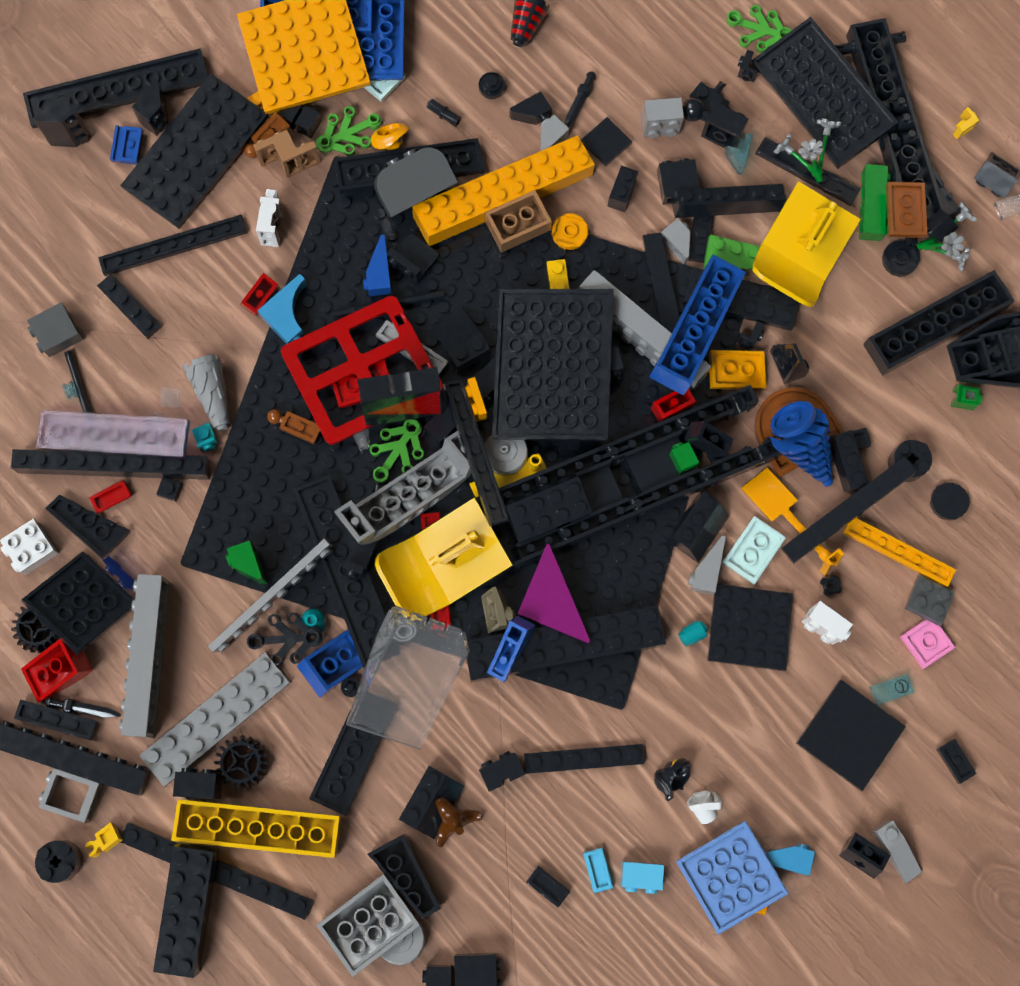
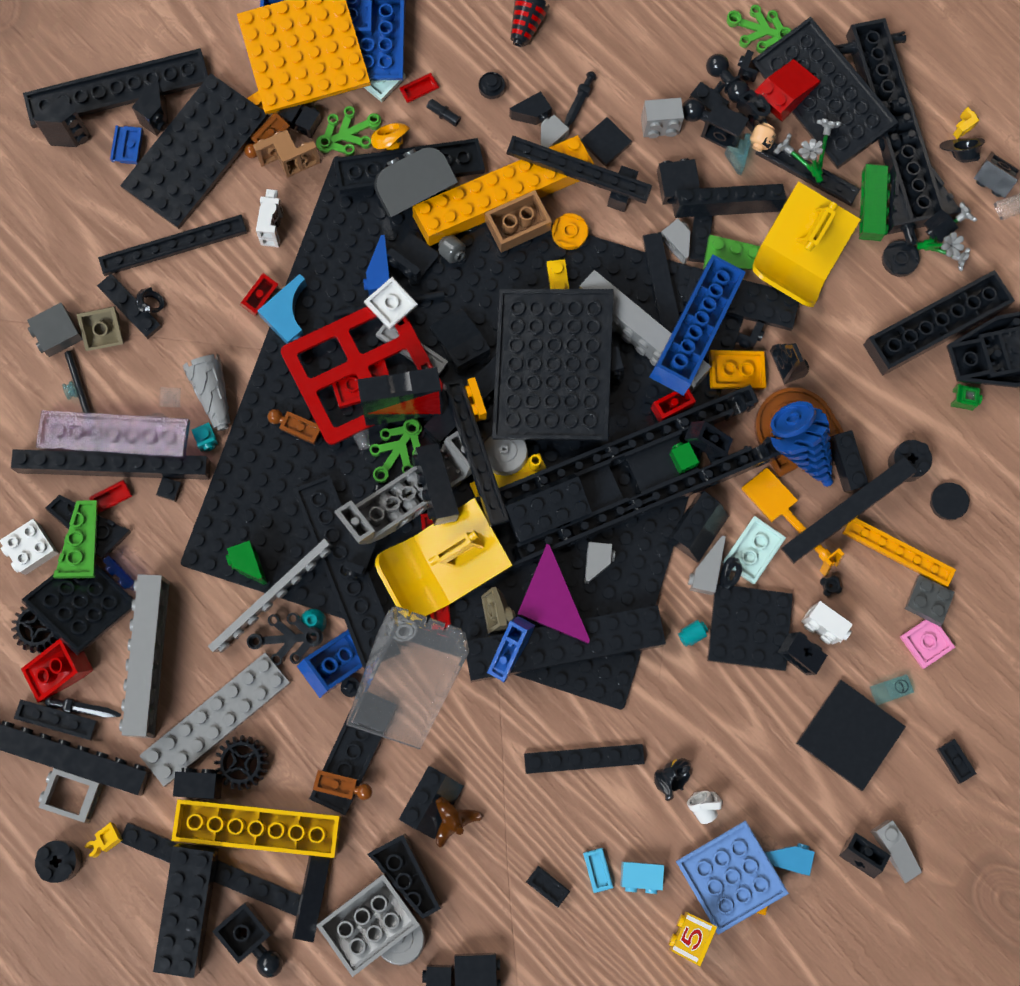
black brick [479,751,525,792] -> none
black plate [853,428,871,450] -> none
dark orange plate [886,182,928,238] -> none
none -> bright green wing [53,500,98,579]
none -> dark tan slope [77,306,124,351]
none -> black piece [136,287,165,313]
none -> black brick [212,902,283,978]
none -> black tile [292,855,330,943]
none -> dark orange plate [313,770,373,800]
none -> white tile [364,277,418,330]
none -> red tile [399,73,439,103]
none -> black brick [412,443,459,526]
none -> dark grey head [438,235,466,263]
none -> black tile [506,136,652,204]
none -> light grey slope [585,542,615,584]
none -> yellow slope [668,912,717,966]
none -> black piece [706,54,771,132]
none -> black piece [720,557,742,590]
none -> light nougat head [749,123,777,152]
none -> red slope [754,59,820,122]
none -> black brick [777,632,828,675]
none -> black piece [940,138,985,163]

